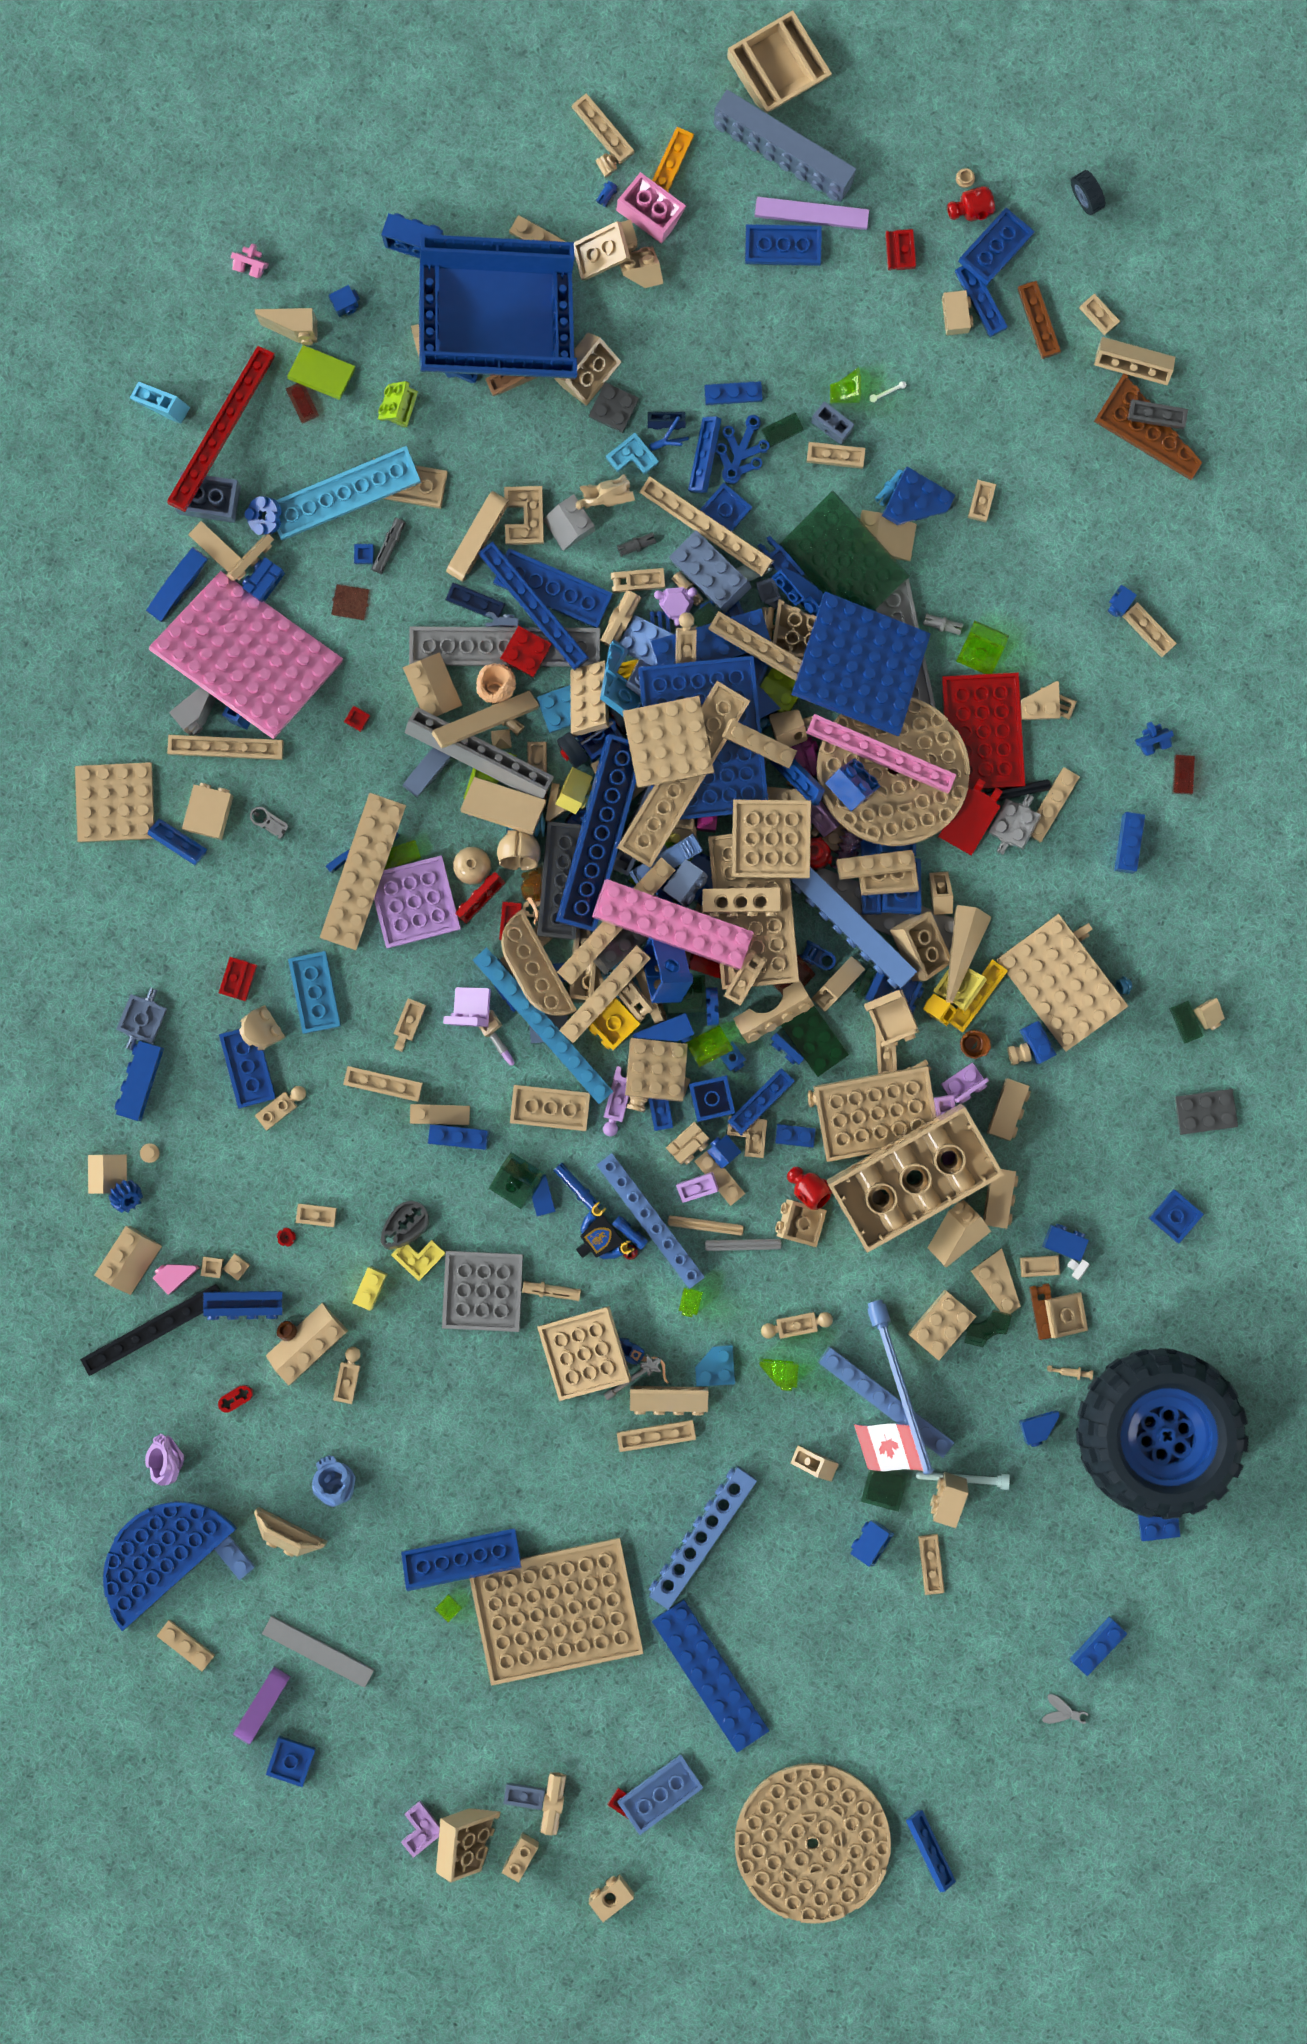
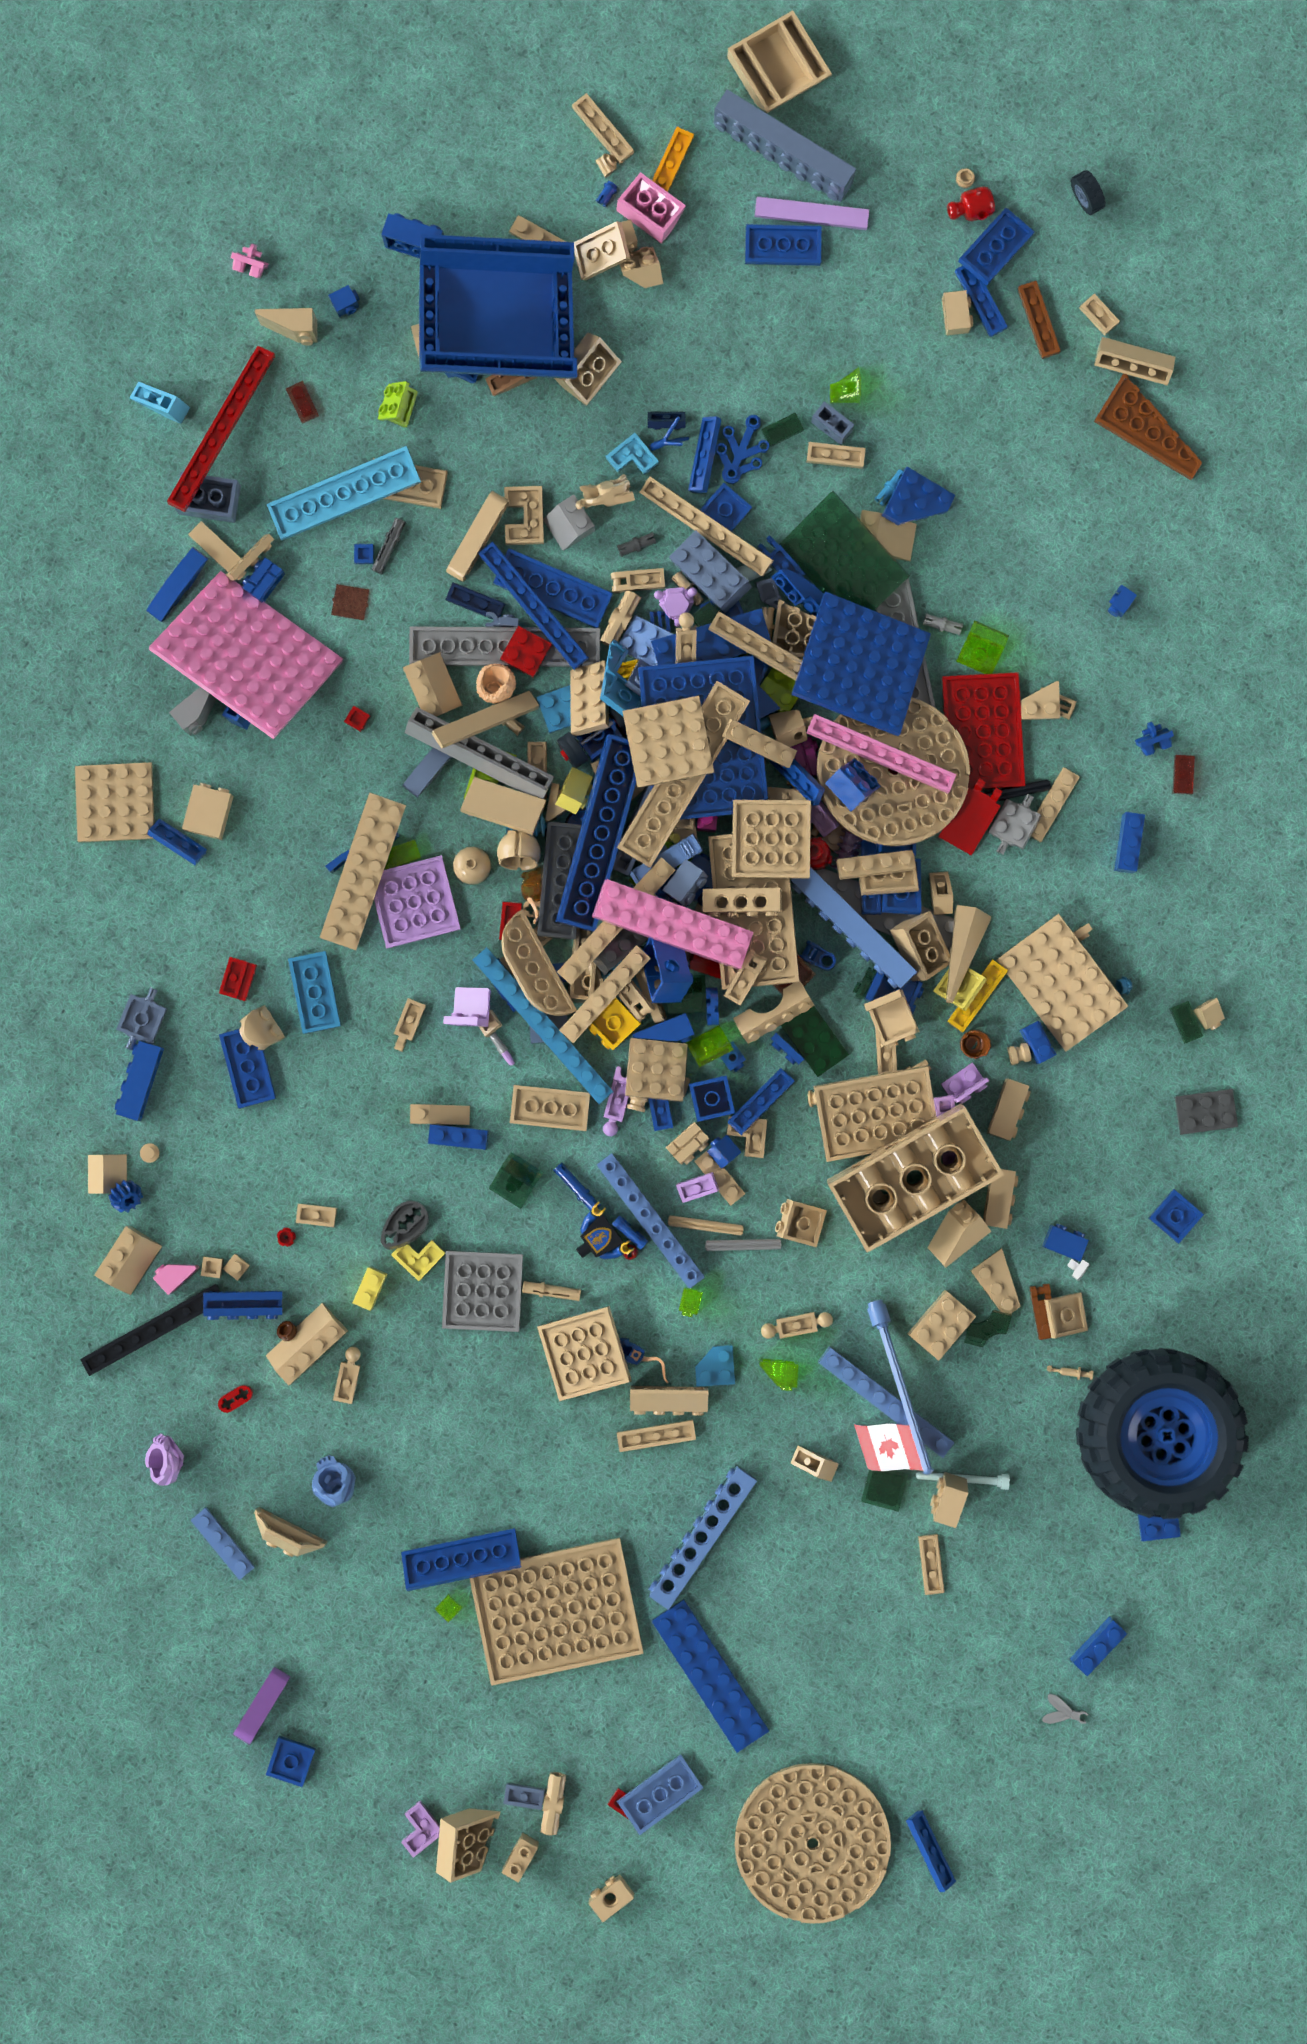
blue plate [103,1501,237,1631] -> none
tan plate [157,1619,215,1671] -> none
tan plate [167,735,284,760] -> none
plate [245,496,282,535] -> none
light grey piece [250,807,288,839] -> none
tan plate [255,1086,306,1131] -> none
light grey tile [262,1616,374,1688] -> none
lime tile [287,345,355,400] -> none
tan plate [343,1066,423,1102] -> none
red plate [455,872,505,924] -> none
tan slope [491,729,512,749] -> none
blue slope [532,1174,556,1216] -> none
dark grey plate [589,382,639,433] -> none
light grey piece [604,1355,661,1400] -> none
blue plate [704,381,762,405] -> none
blue plate [775,1124,816,1148] -> none
red piece [787,1166,832,1210] -> none
tan slope [811,956,865,1012] -> none
blue brick [850,1520,894,1567] -> none
white hinge [870,381,906,403] -> none
red plate [885,229,916,271] -> none
yellow brick [923,993,958,1026] -> none
tan plate [968,480,996,522] -> none
blue slope [1019,1410,1060,1447] -> none
tan tile [1020,1255,1060,1277] -> none
tan plate [1122,602,1177,658] -> none
dark grey plate [1127,399,1188,430] -> none

